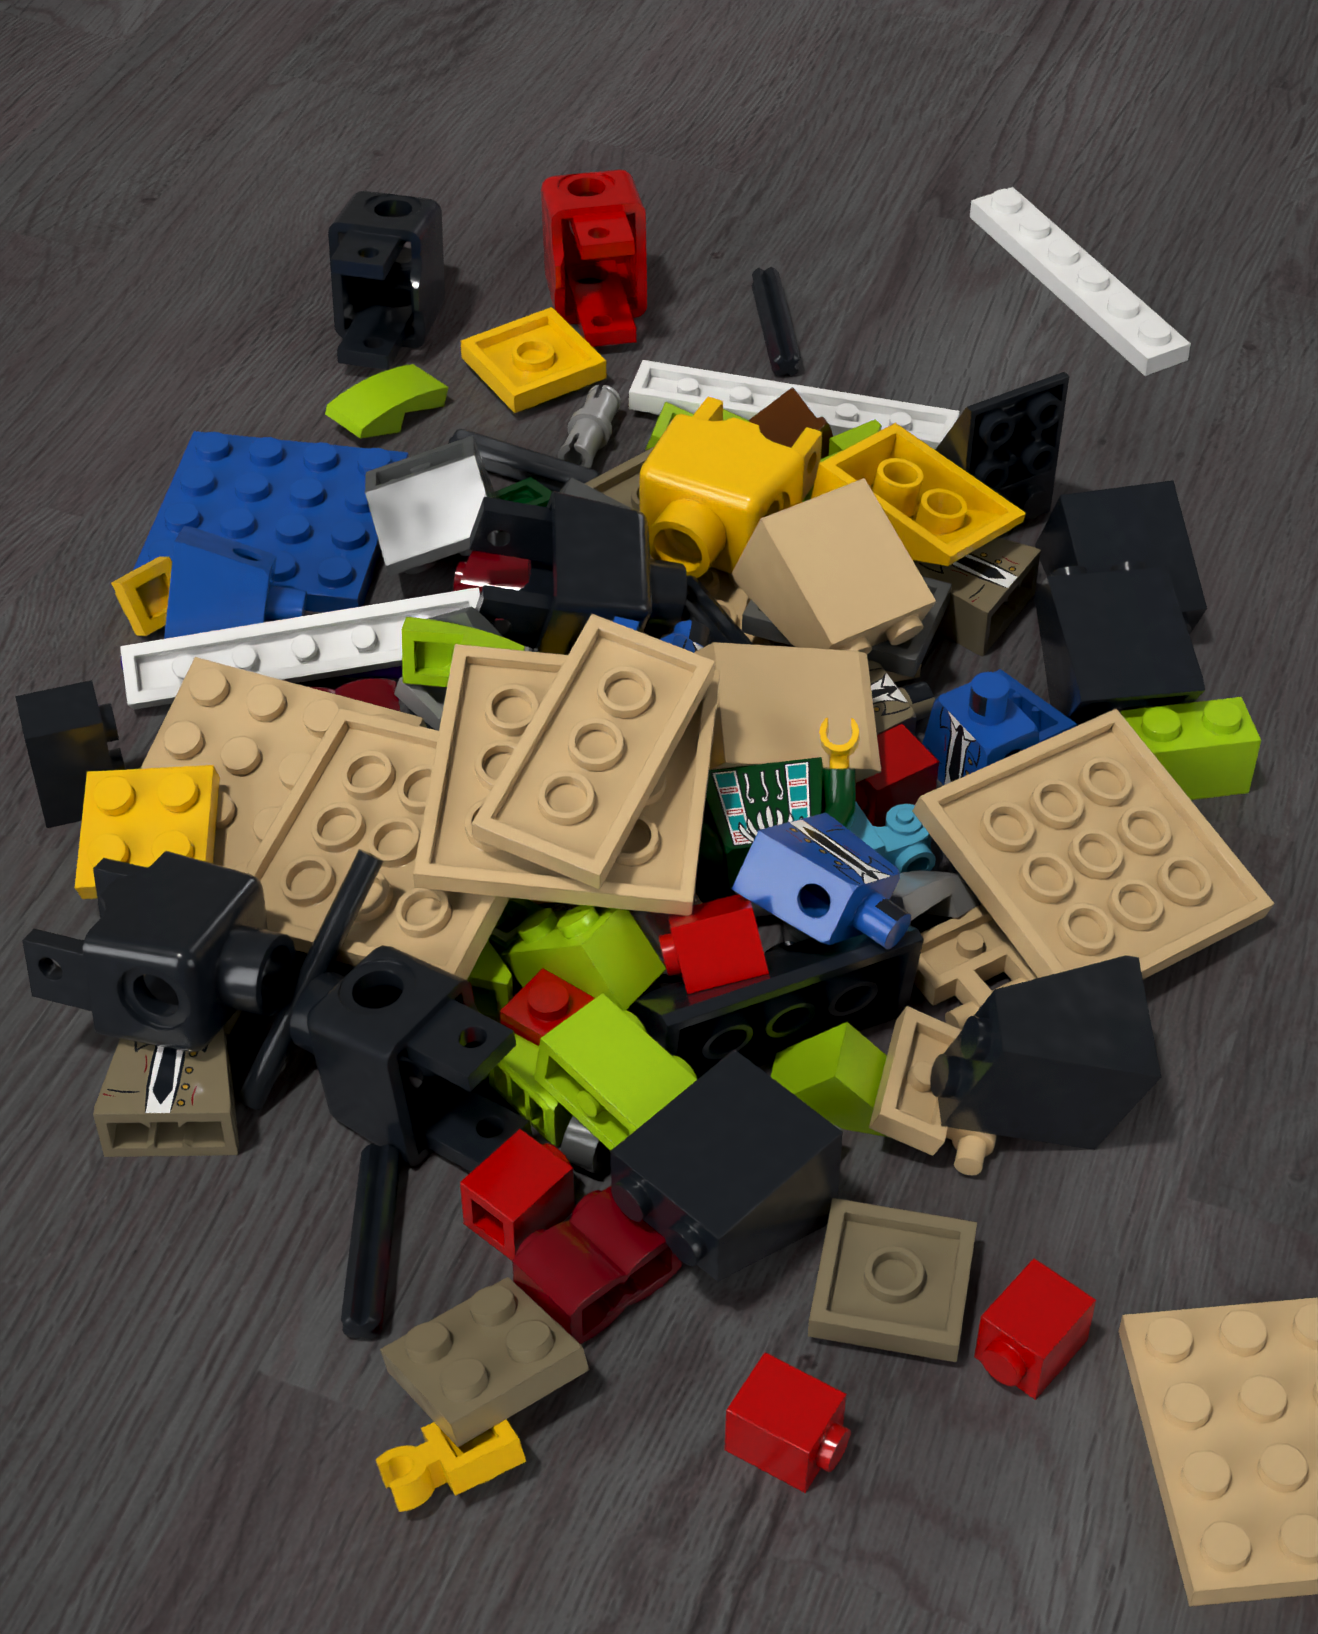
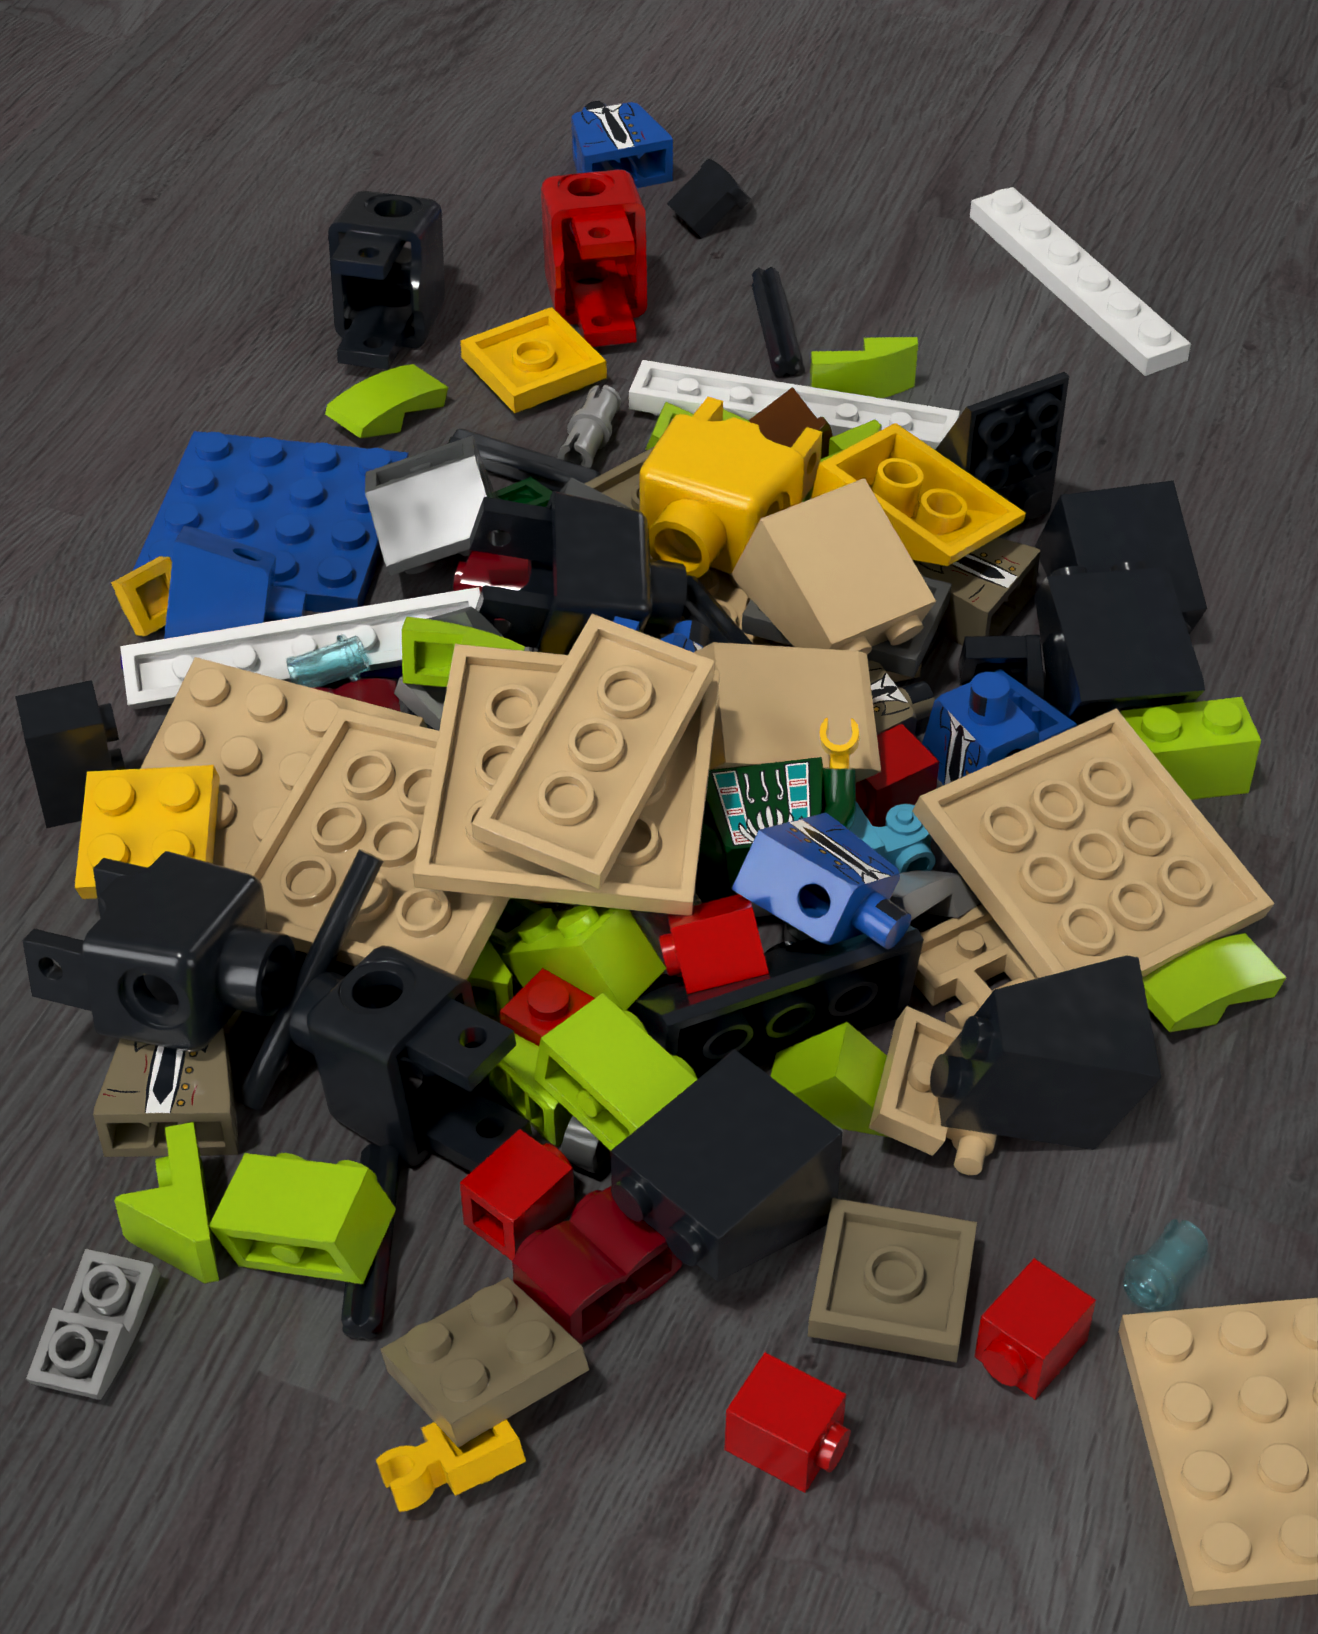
none -> light grey slope [26,1249,161,1400]
none -> lime slope [114,1122,219,1284]
none -> lime brick [208,1153,396,1284]
none -> clear light blue pin [286,634,370,687]
none -> blue torso [571,101,673,188]
none -> black tile [667,158,752,238]
none -> lime slope [810,337,918,398]
none -> black tile [958,635,1044,700]
none -> clear light blue pin [1123,1219,1208,1310]
none -> lime slope [1143,933,1287,1032]

